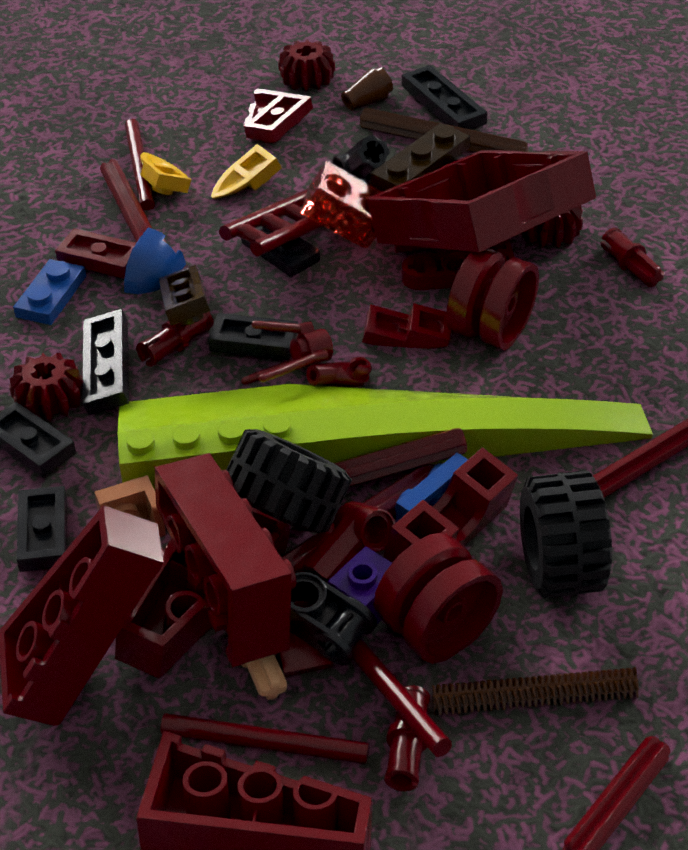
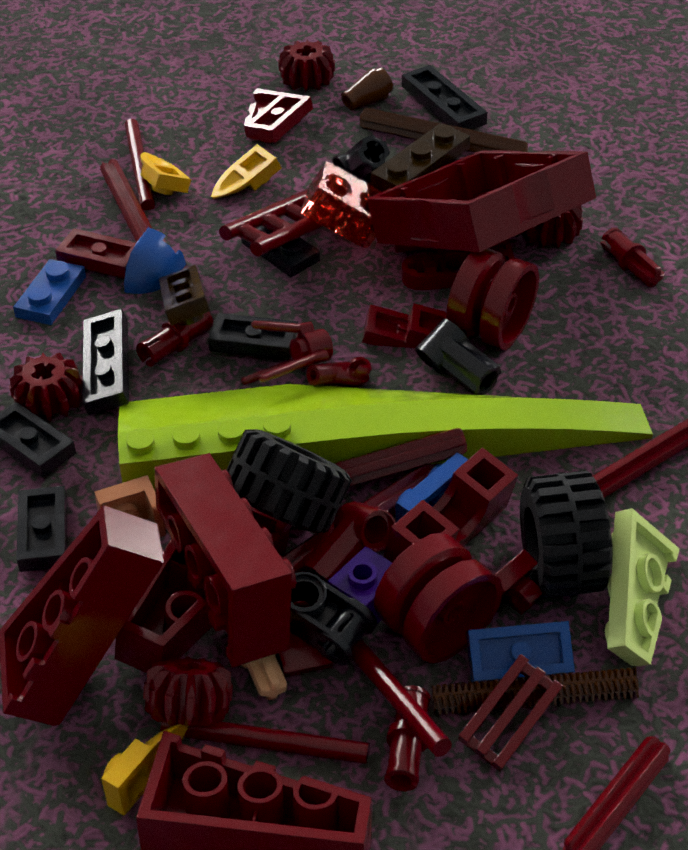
none -> yellow plate [101,724,187,816]
none -> dark red gear [143,656,233,728]
none -> black piece [415,318,501,395]
none -> dark red tile [458,654,563,771]
none -> blue plate [466,621,575,682]
none -> dark red tile [495,549,542,615]
none -> yellowish green wing [605,508,680,666]

